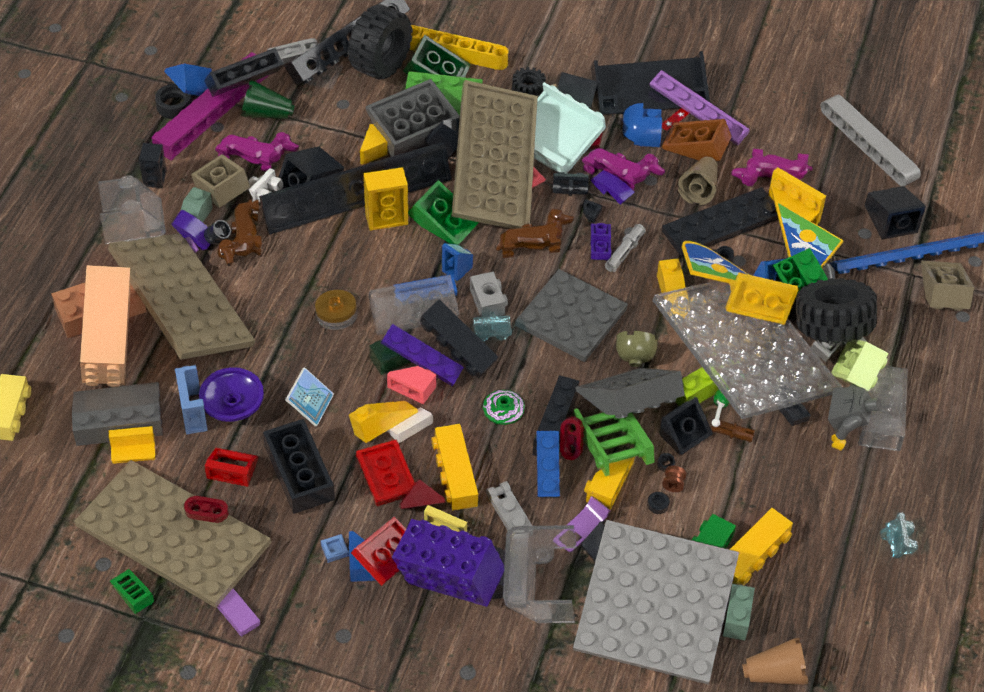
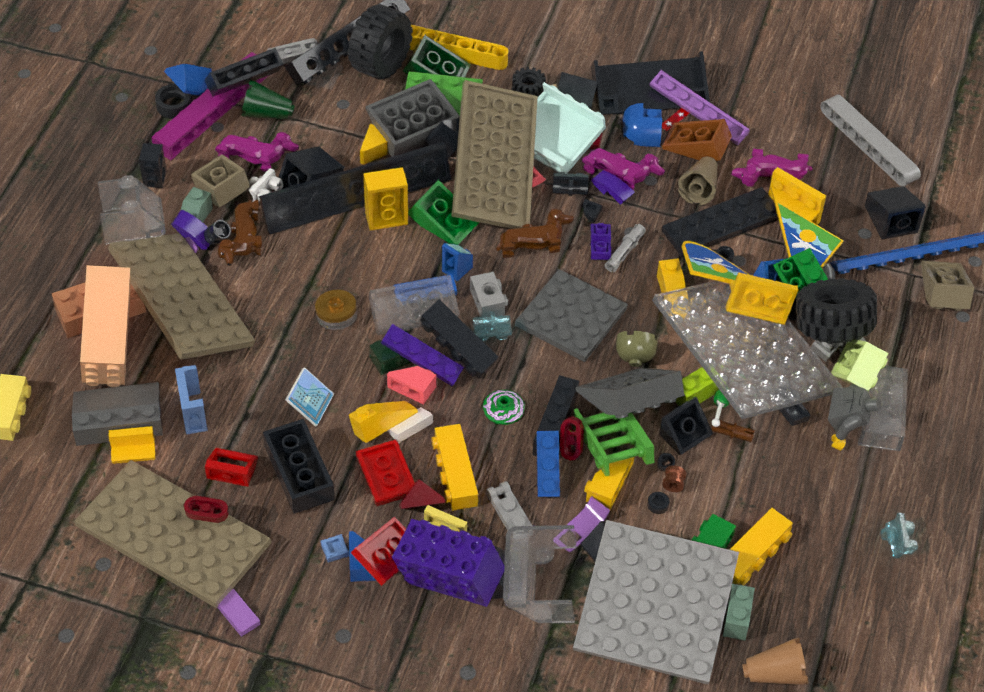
green slope [110,569,154,614] -> none
dark purple dish [199,368,264,422] -> none

